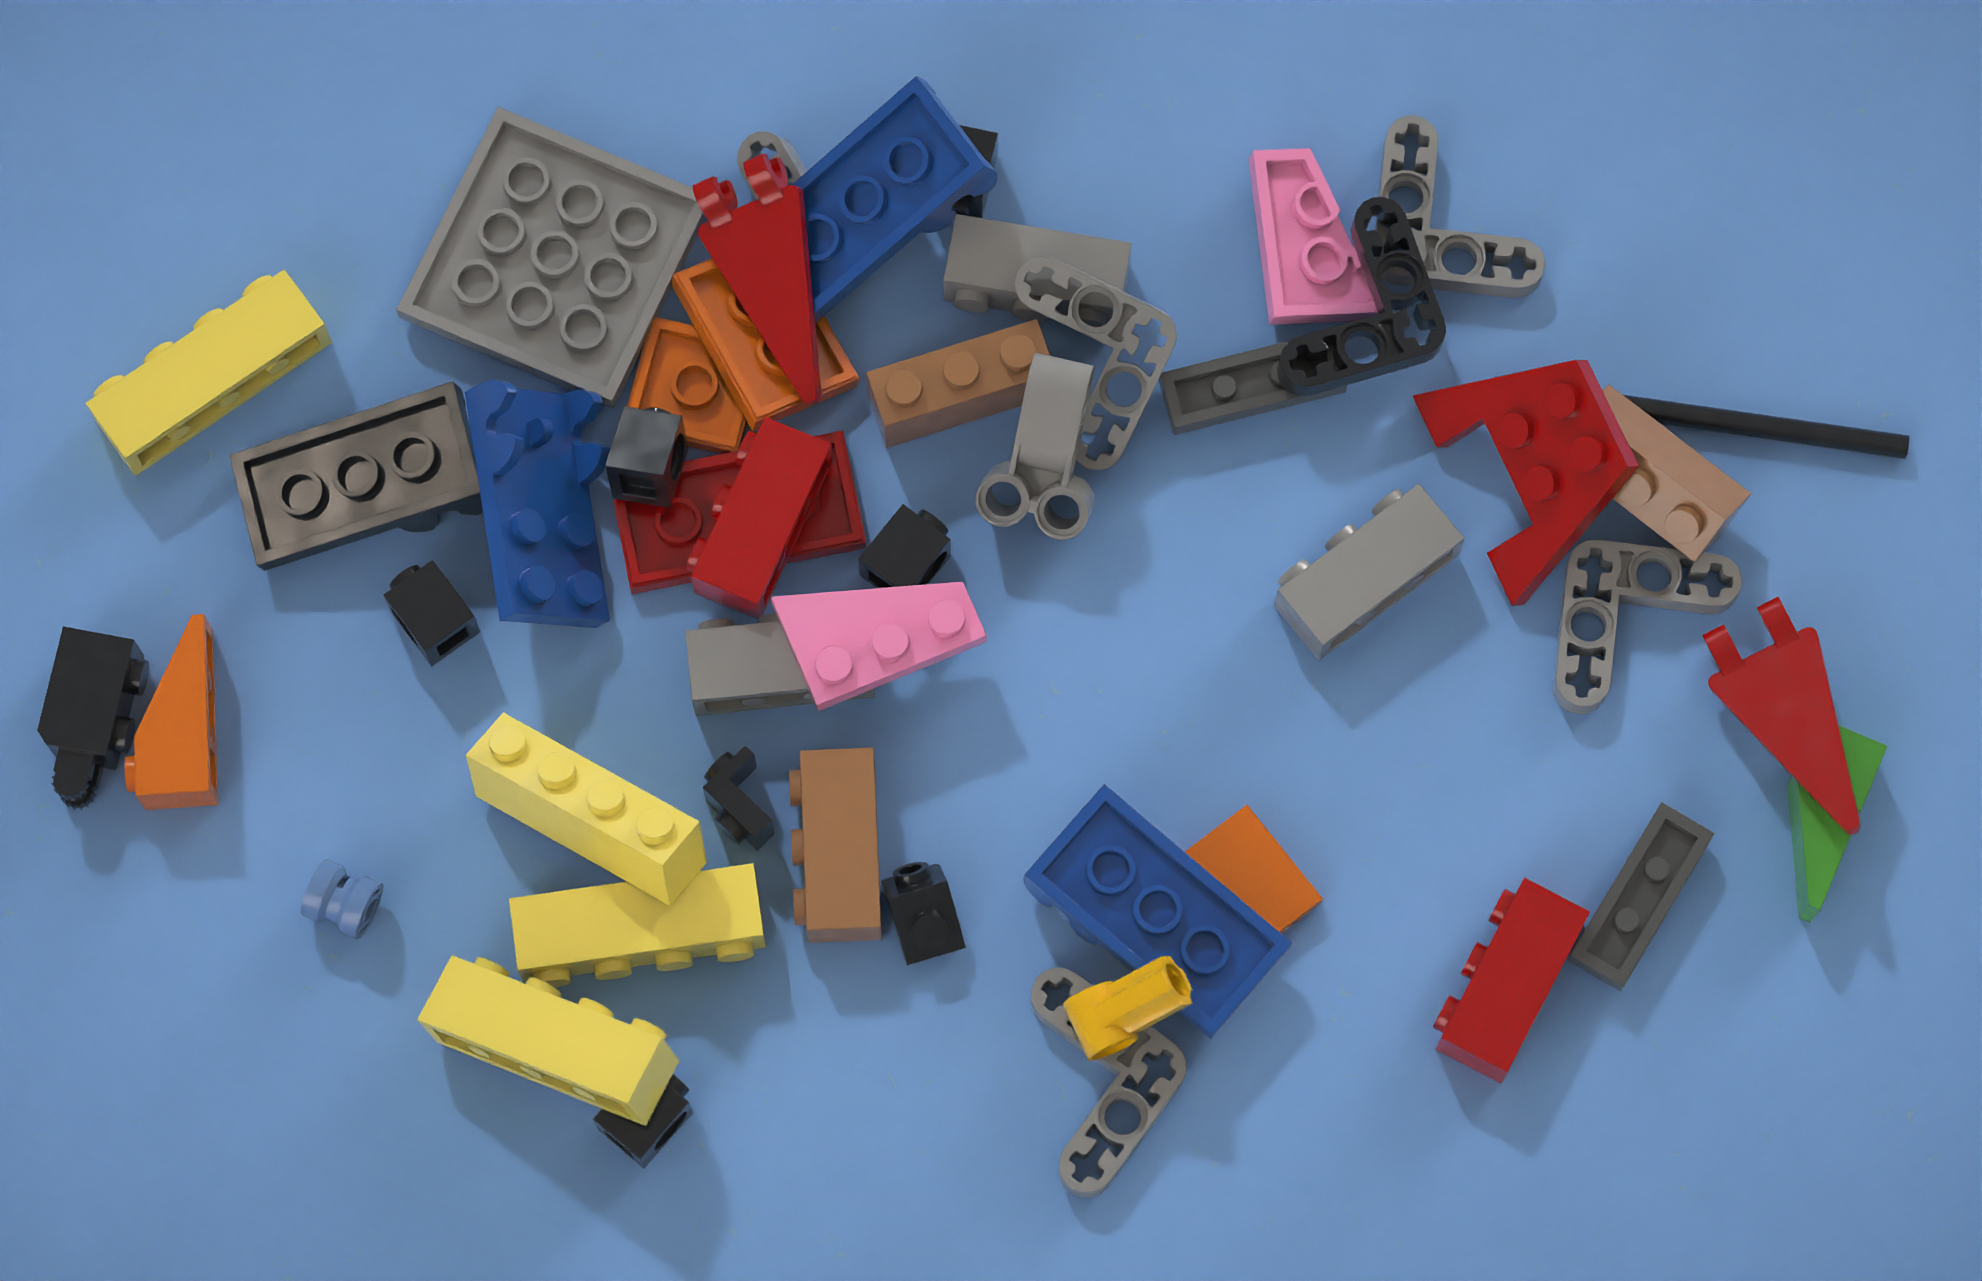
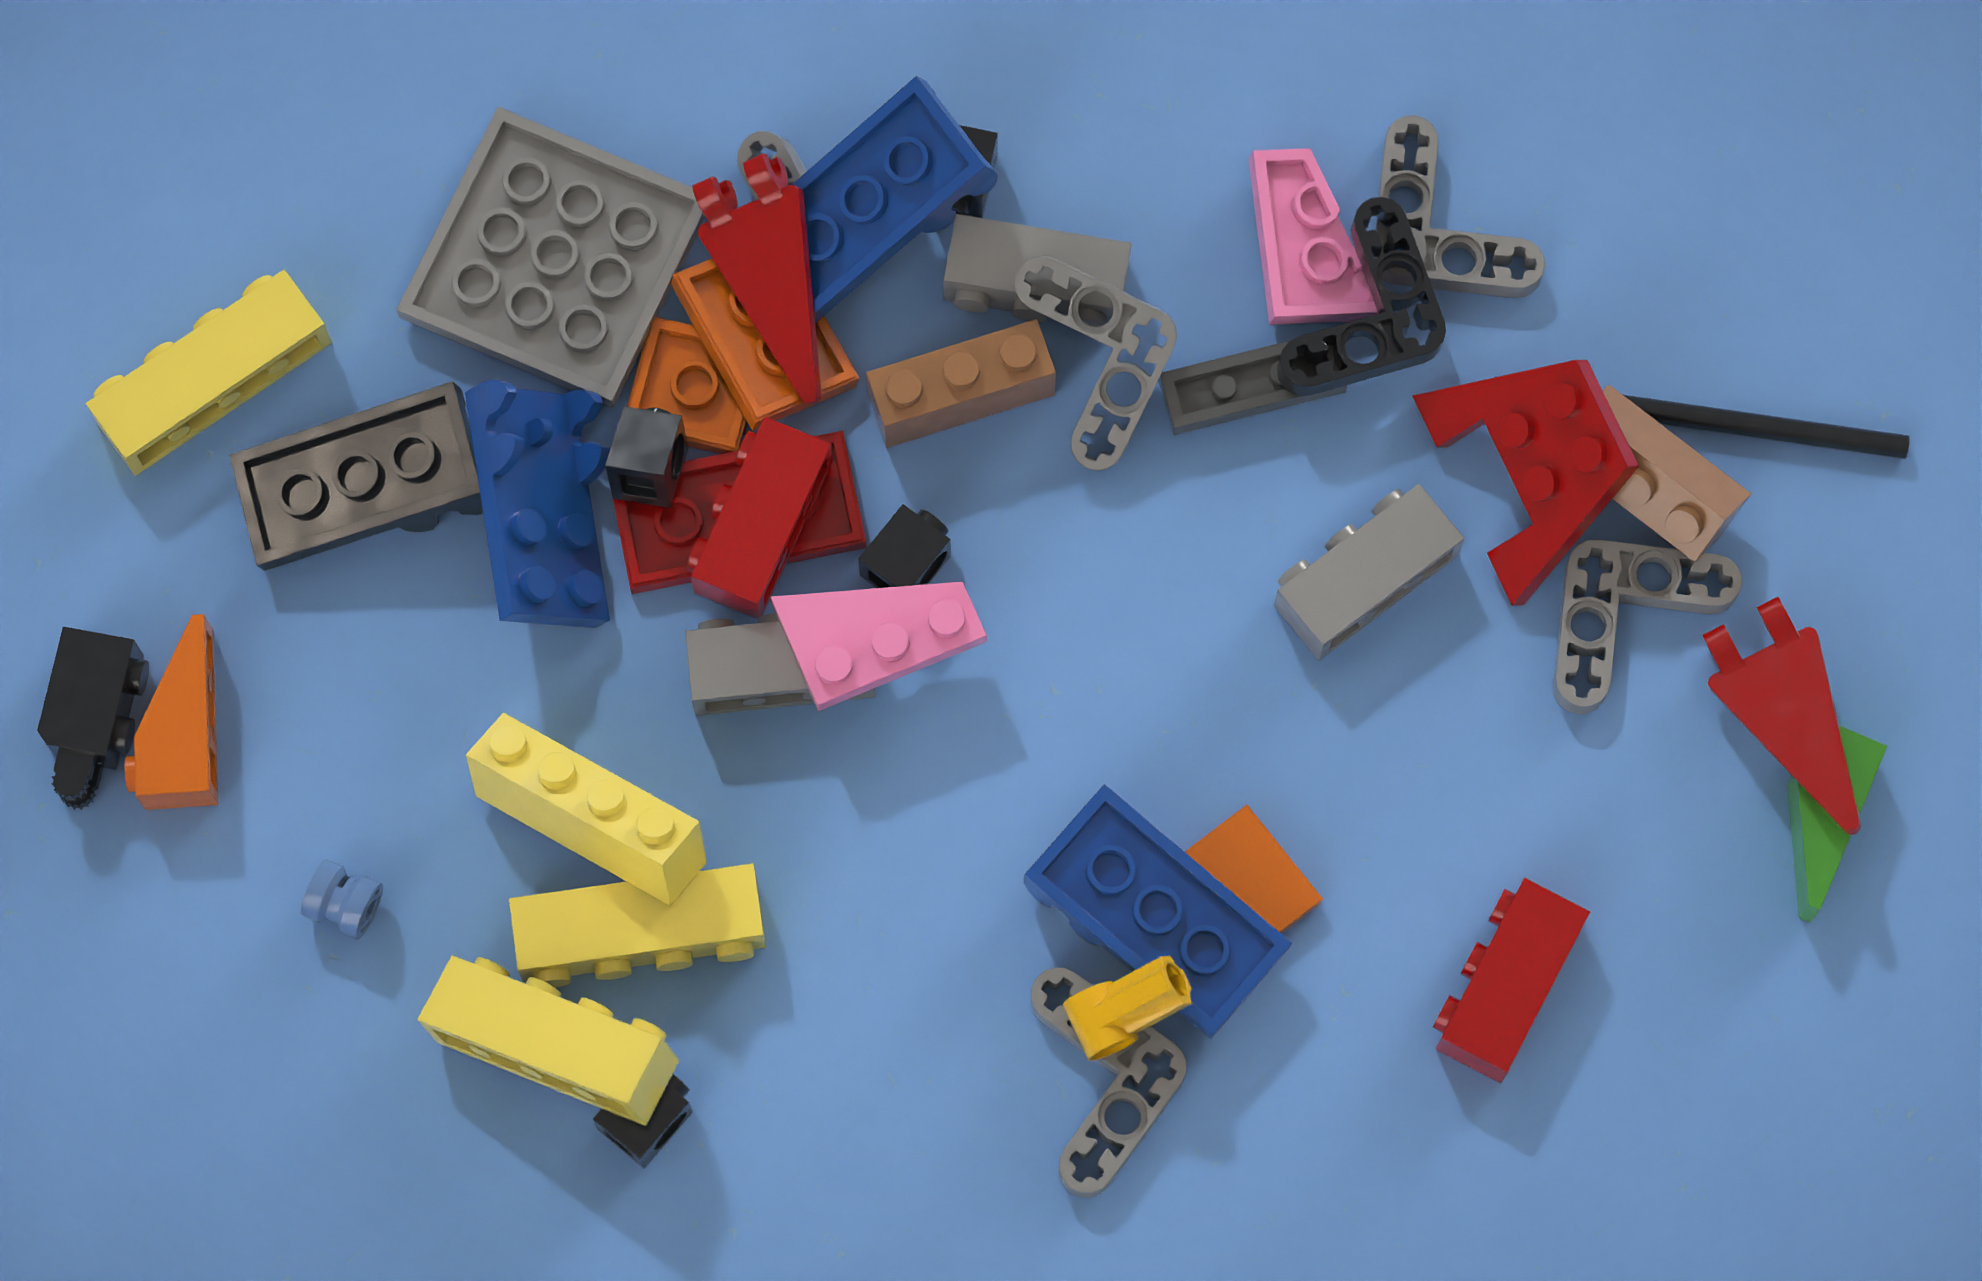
black brick [383,560,480,667] -> none
black bracket [703,746,775,851] -> none
medium nougat brick [789,747,882,943] -> none
black bracket [881,862,966,966] -> none
light grey piece [976,353,1095,540] -> none
dark grey plate [1567,802,1715,992] -> none

